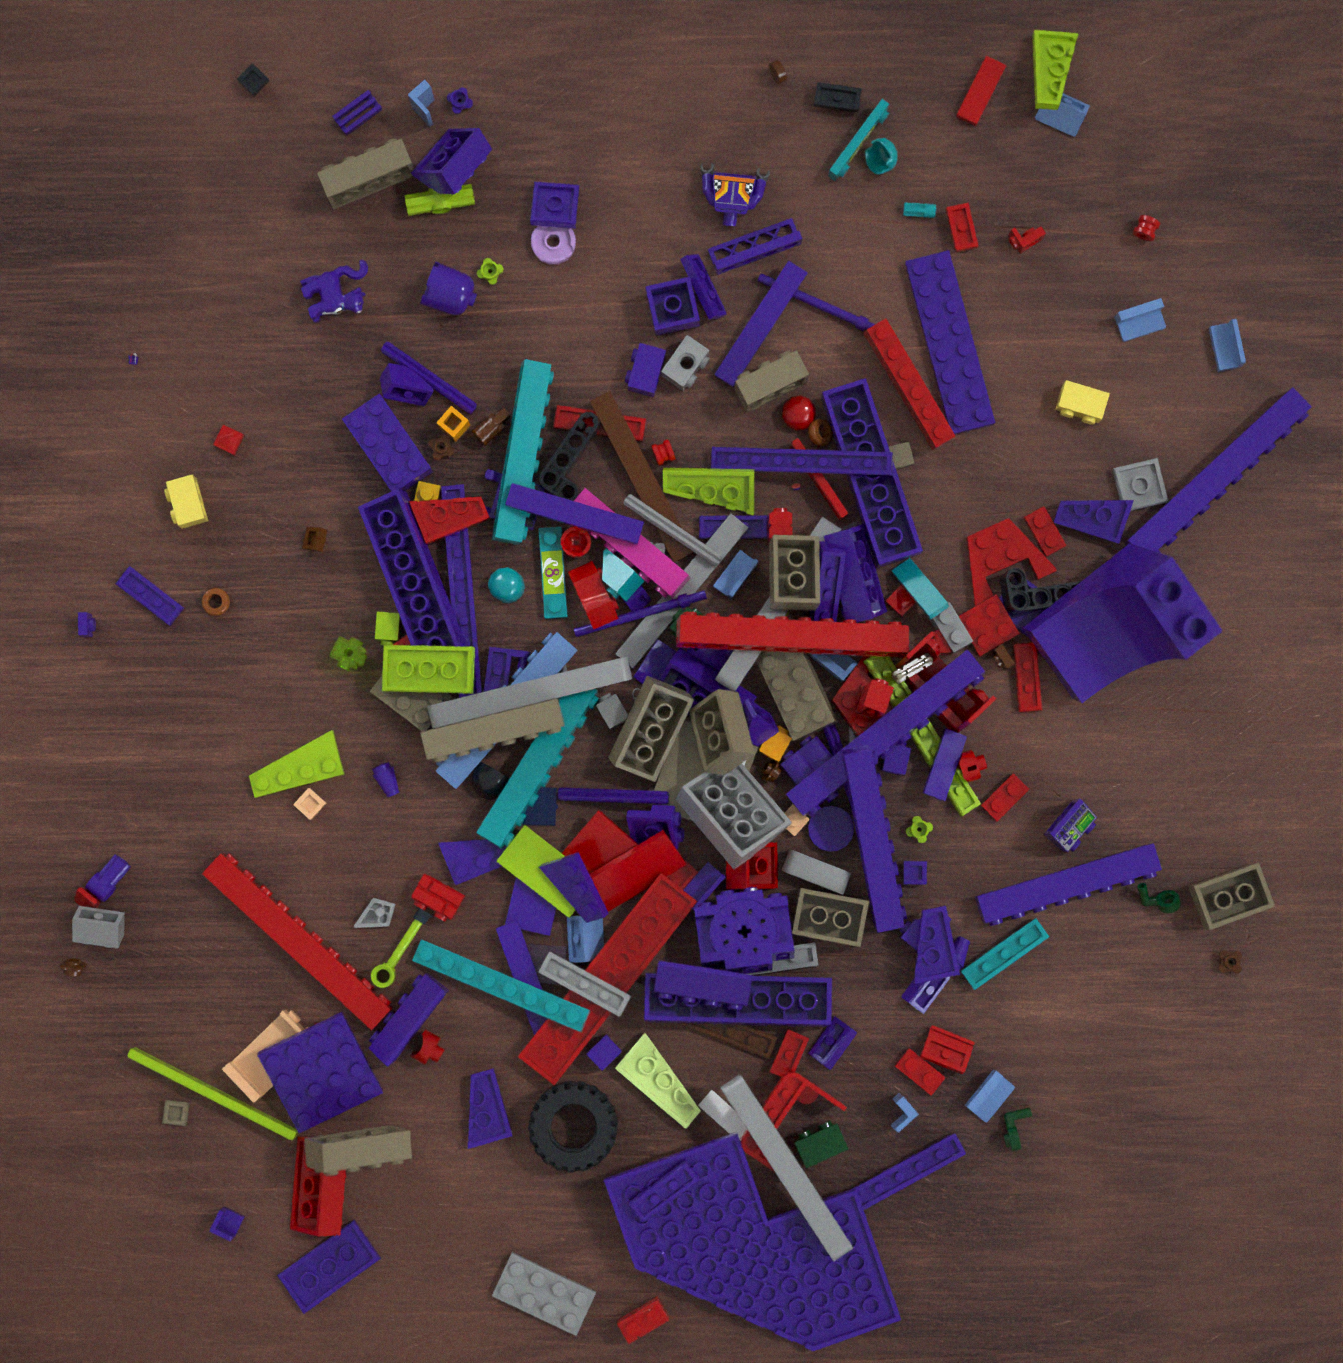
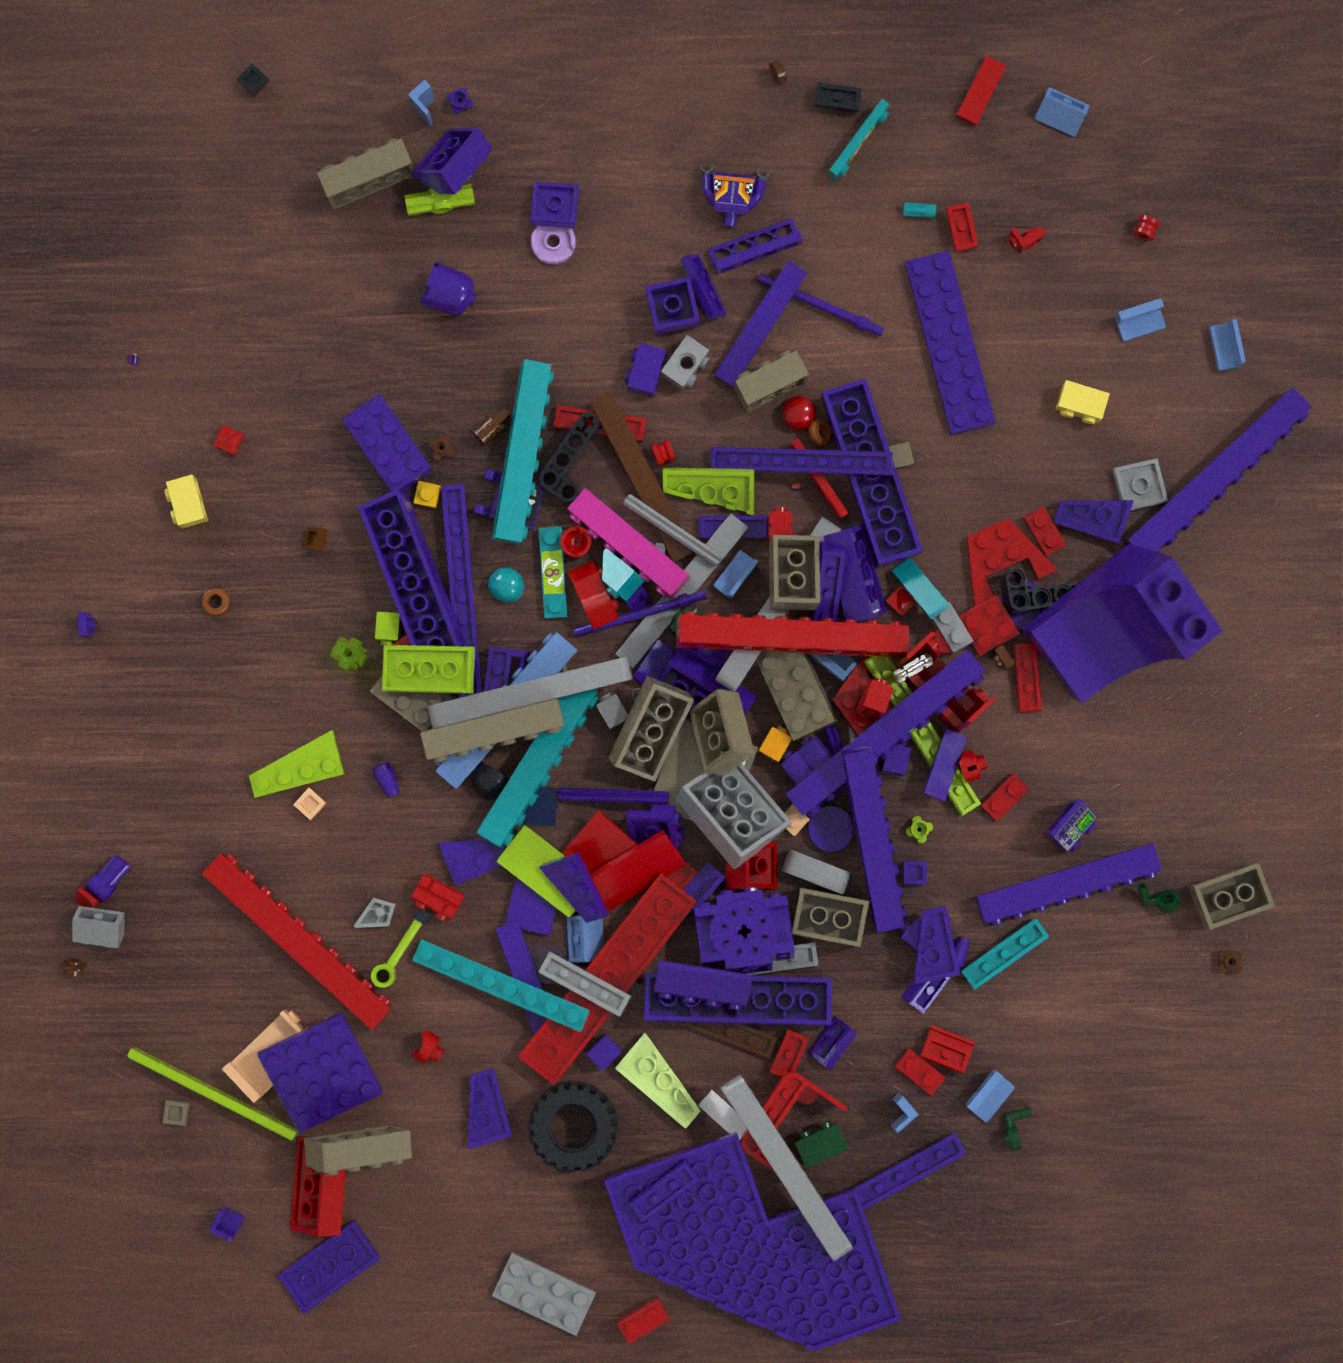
dark purple tile [115,566,184,626] -> none
dark purple animal [300,260,368,323] -> none
dark purple tile [332,90,382,136] -> none
dark purple slope [369,973,449,1067] -> none
dark purple slope [380,363,434,406] -> none
dark purple axle [381,342,477,414] -> none
red wing [409,497,490,544] -> none
light orange brick [437,406,470,442] -> none
lime plate [477,258,504,285] -> none
dark purple tile [505,483,644,545] -> none
dark purple slope [743,698,779,747] -> none
reddish brown plate [761,760,782,783] -> none
red brick [863,318,955,450] -> none
teal hair [865,138,898,175] -> none
lime wing [1032,30,1078,110] -> none

